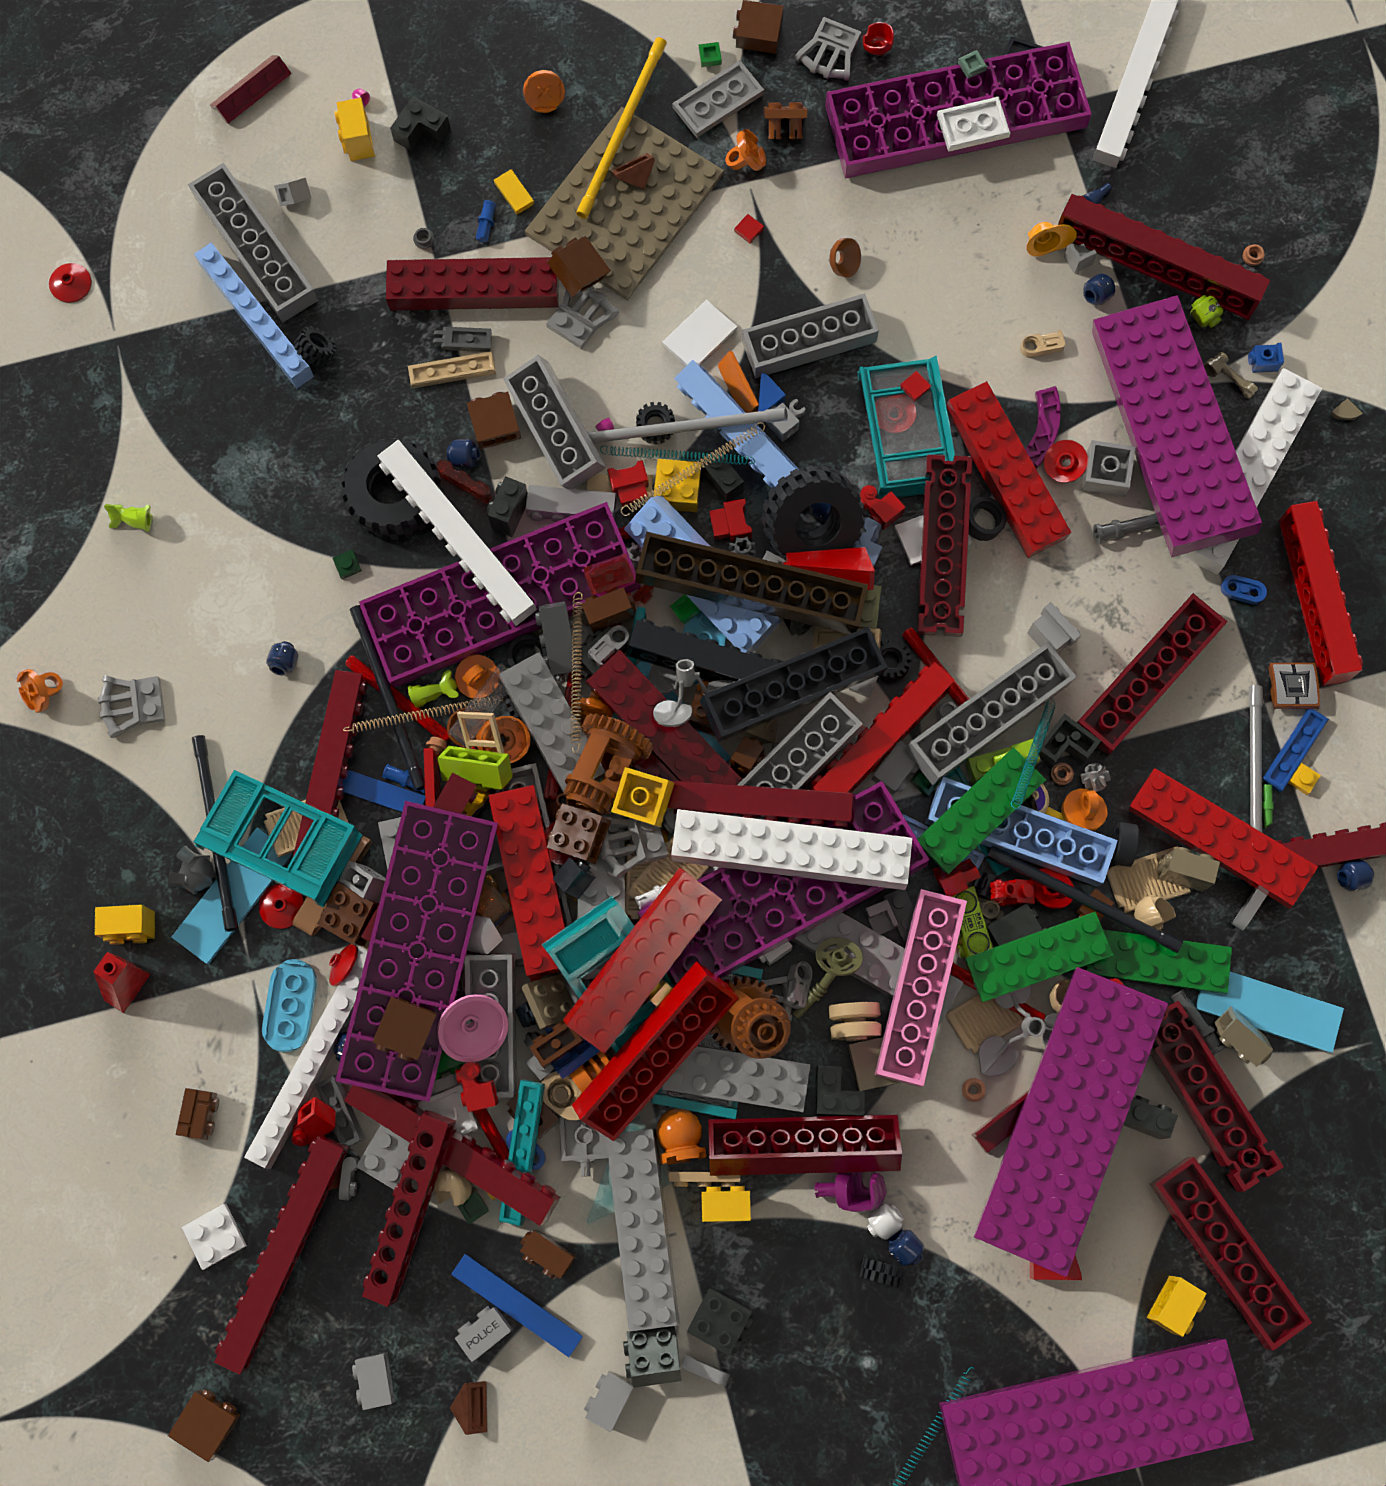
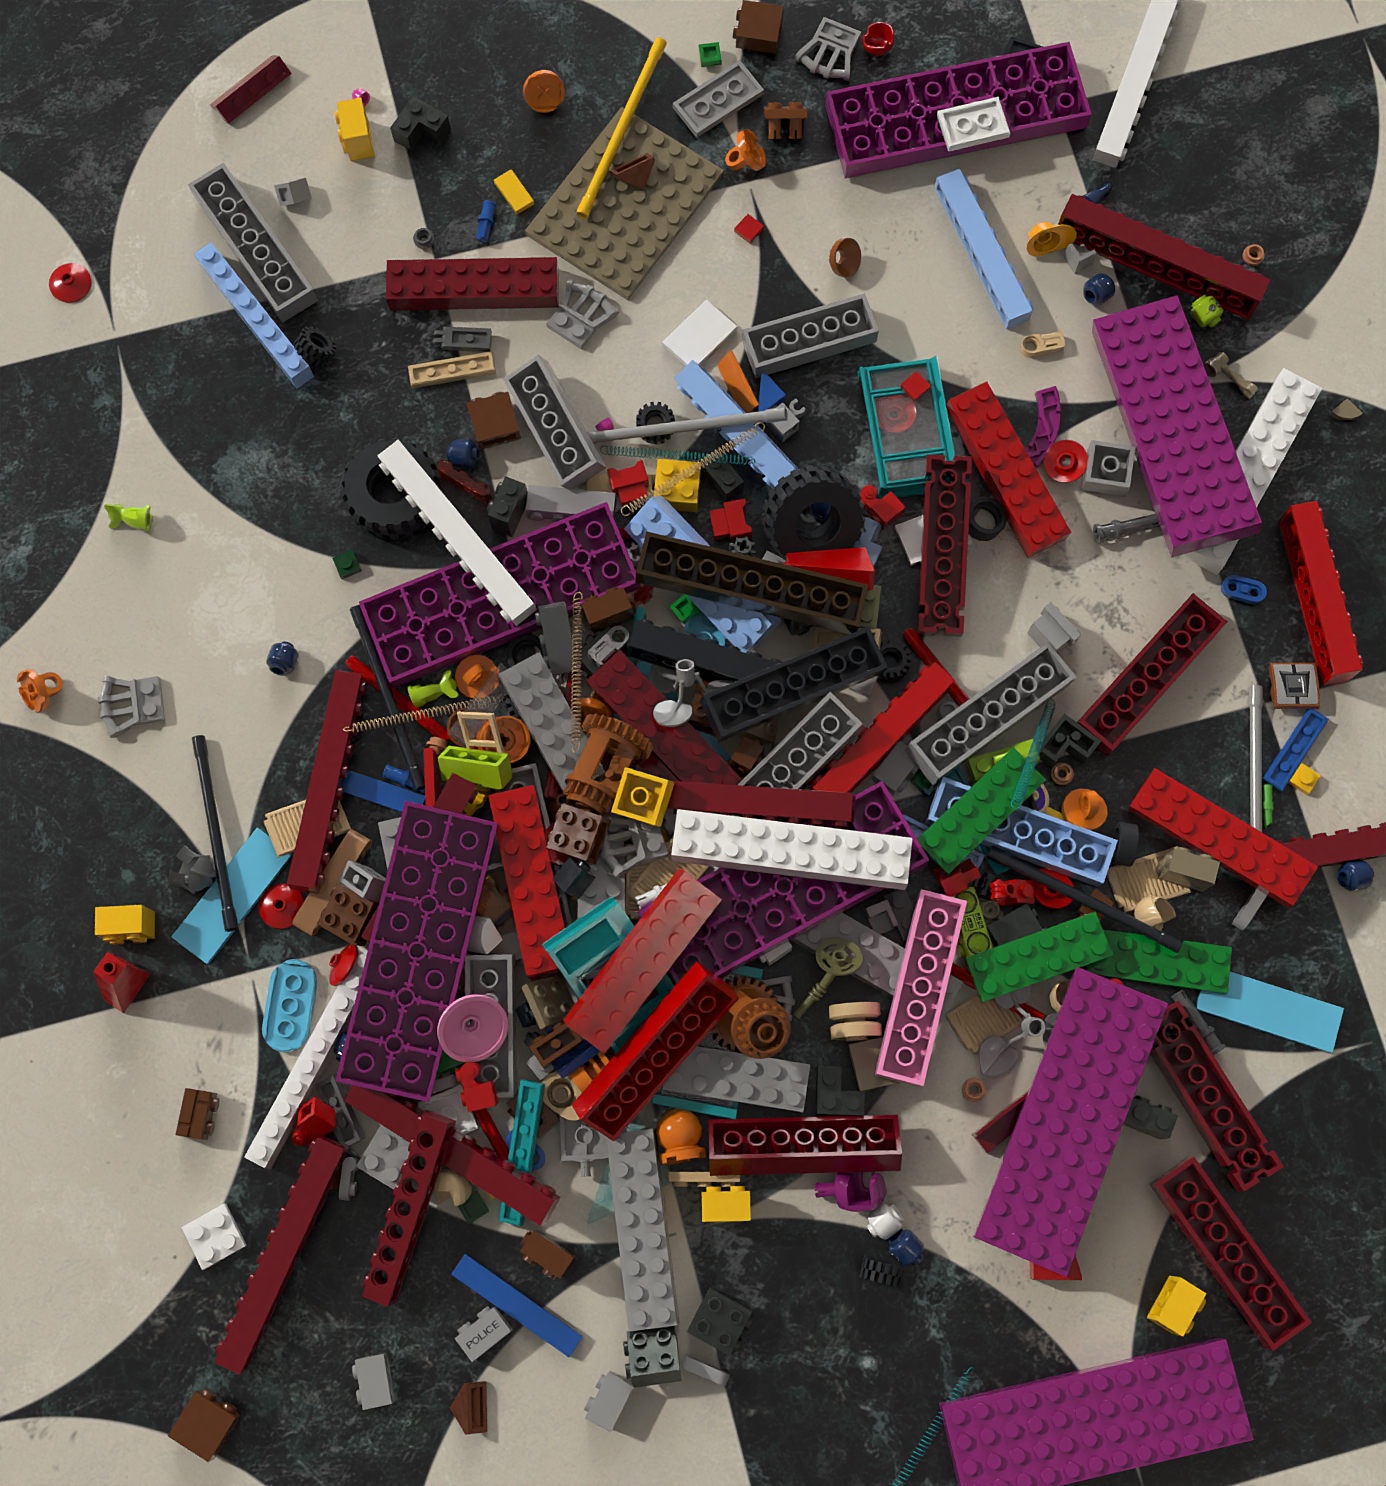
teal piece [193,770,363,908] -> none
reddish brown brick [372,995,436,1062] -> none
reddish brown brick [547,236,611,298] -> none
clear red brick [584,553,635,595] -> none
yellow plate [647,979,673,1006] -> none
light grey piece [782,961,812,1009] -> none
sand green tile [958,50,987,79] -> none
light grey gear [1081,763,1111,791] -> none
dark tan brick [1214,1006,1273,1067] -> none
blue brick [1248,342,1284,373] -> none
none -> light blue brick [934,169,1033,329]

